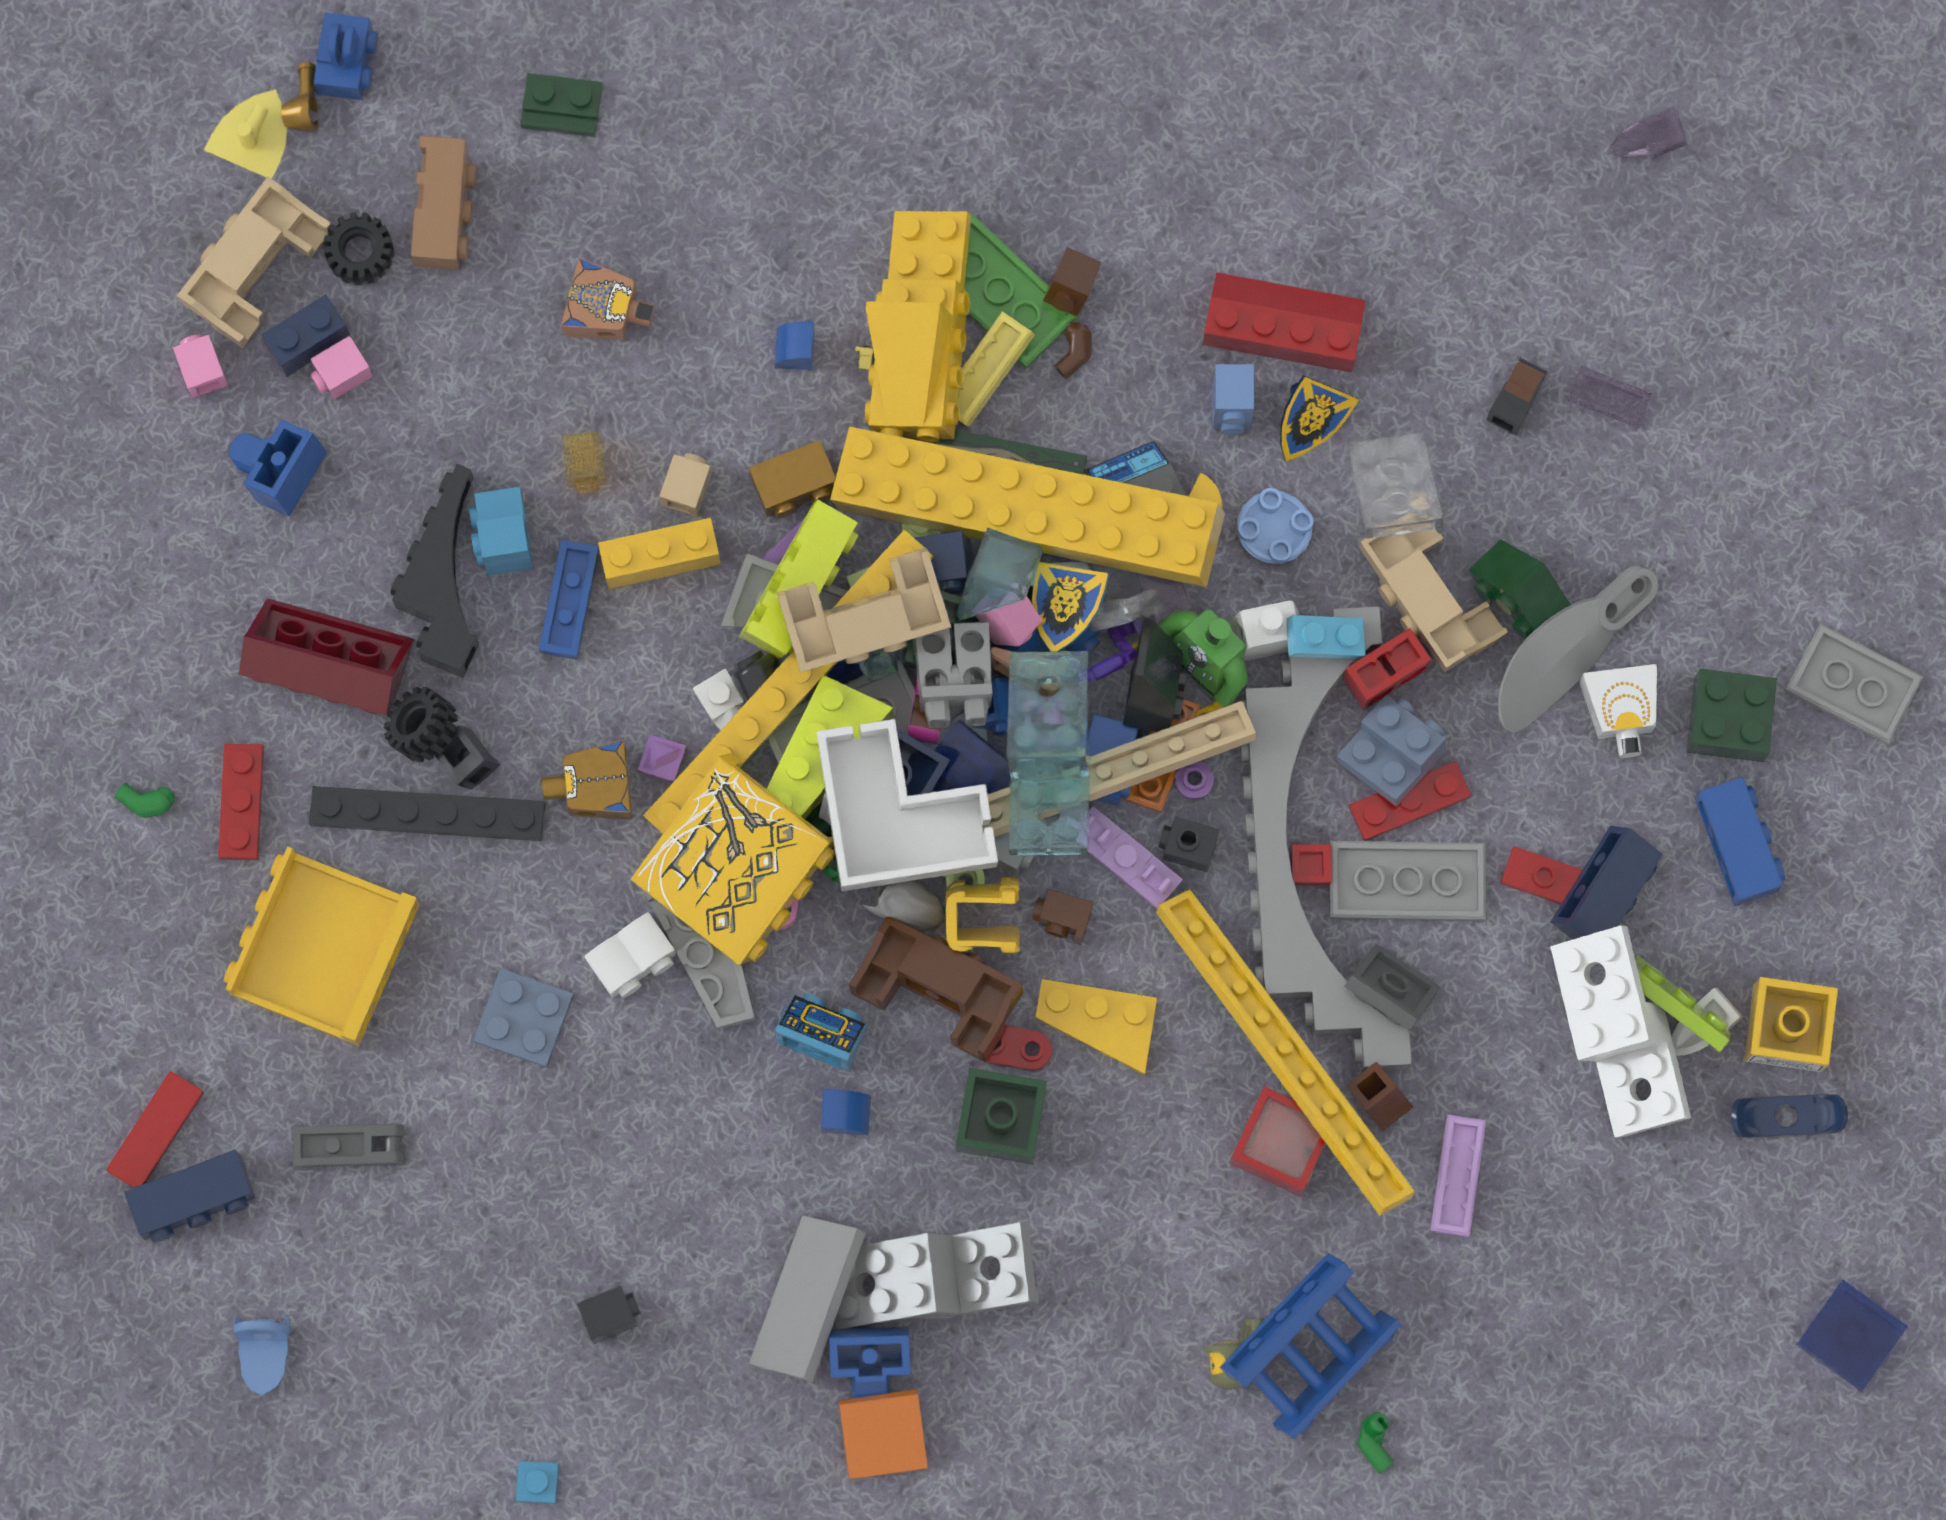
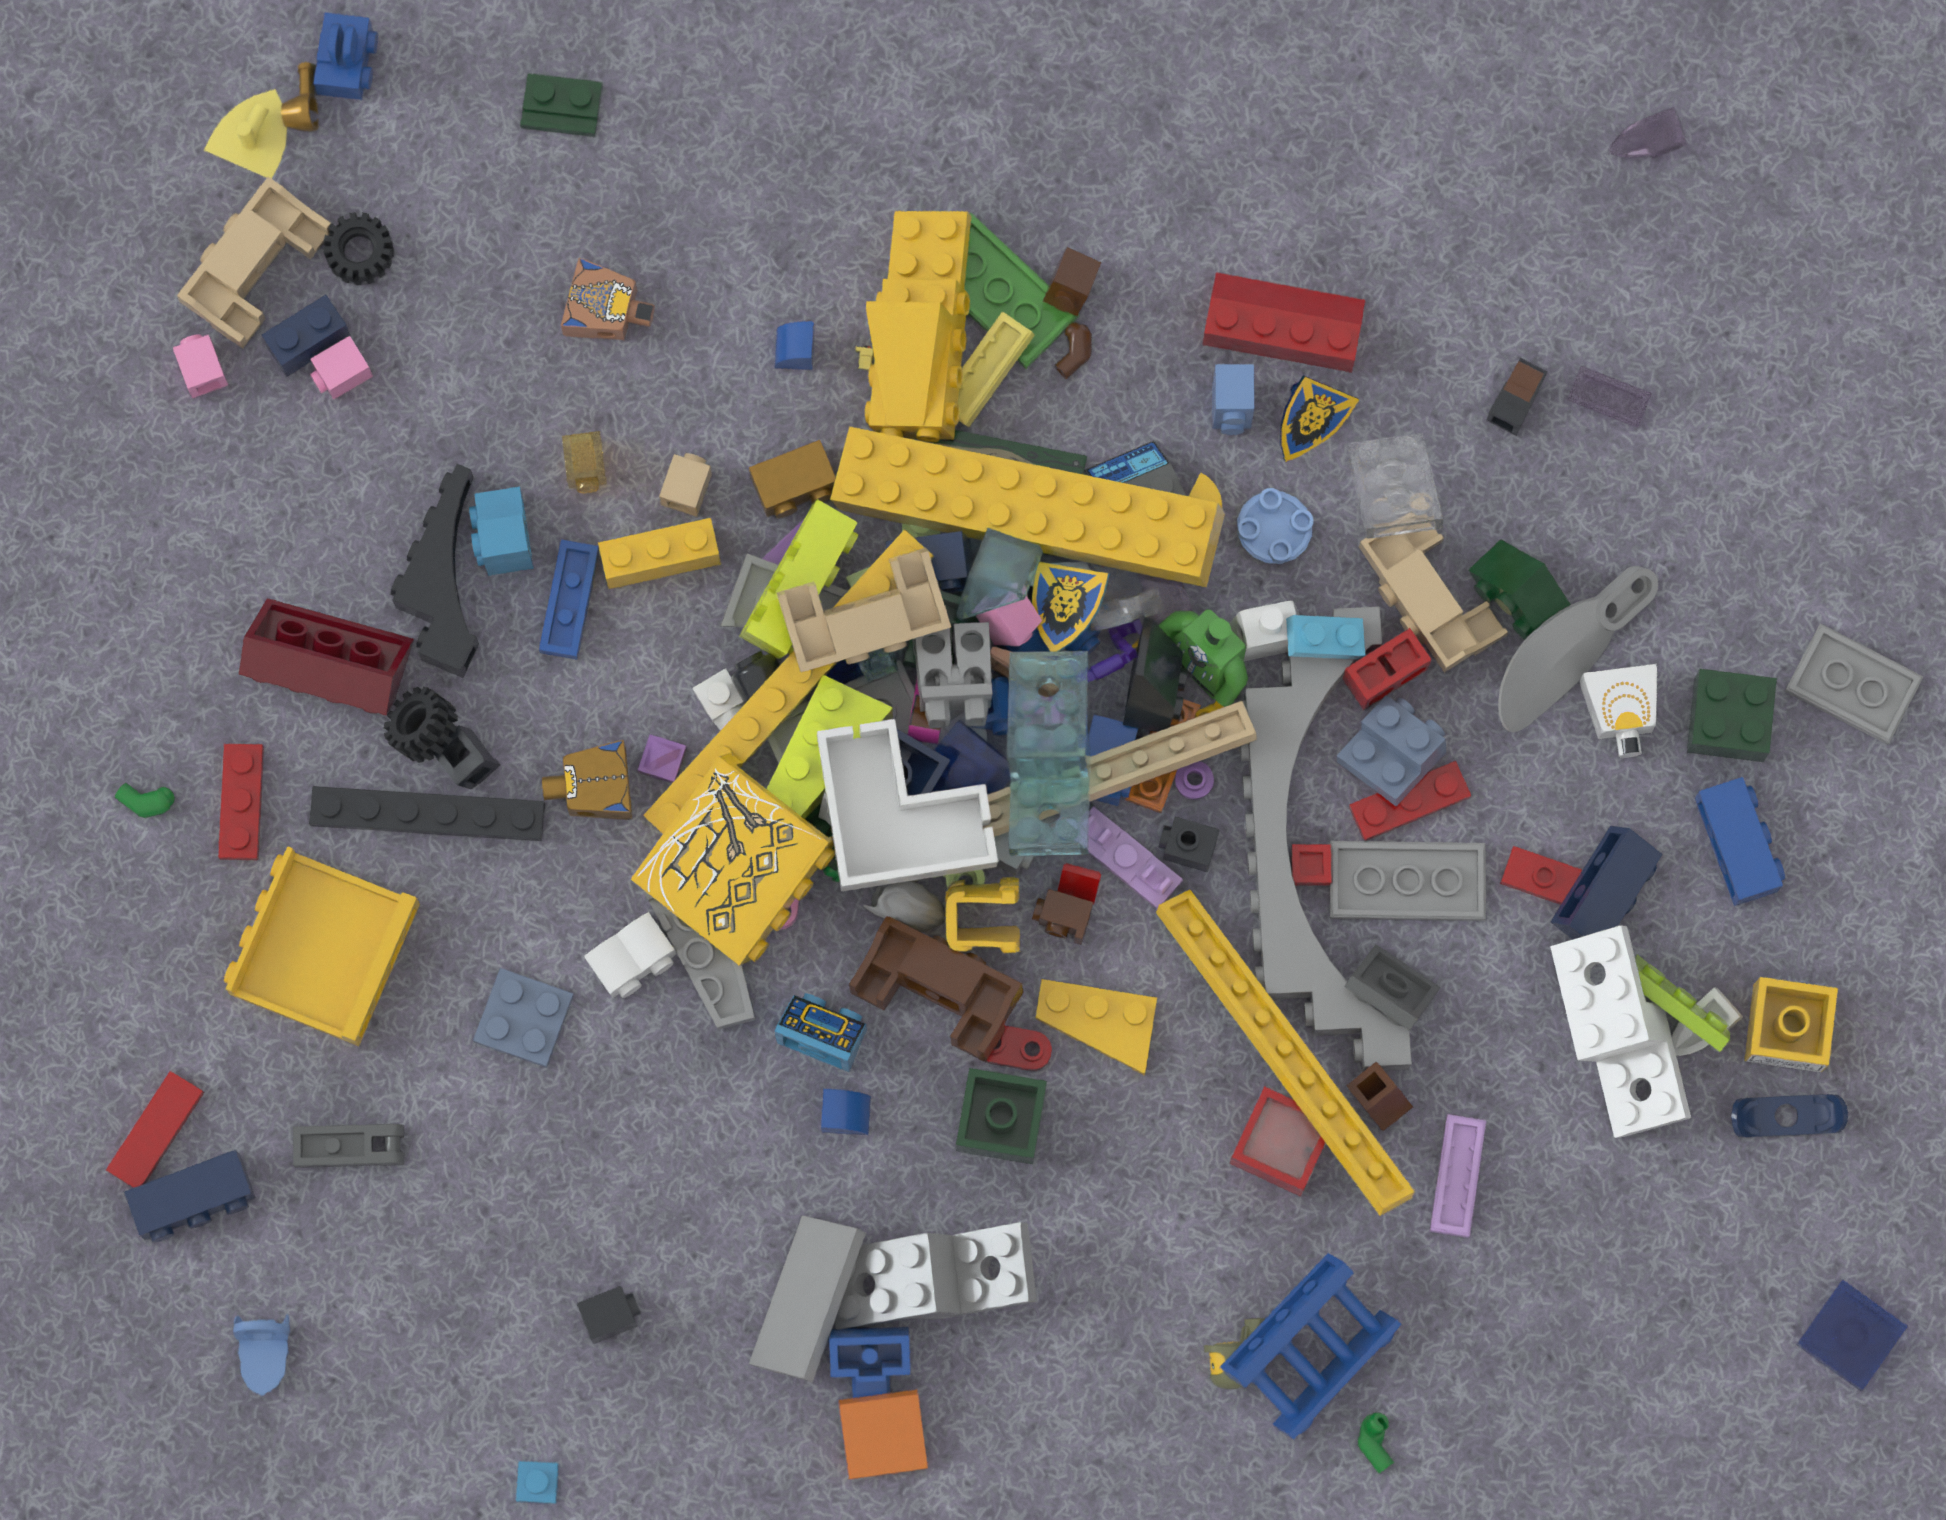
blue brick [229,420,327,517] -> none
medium nougat wedge [411,135,477,270] -> none
none -> red slope [1057,863,1101,905]

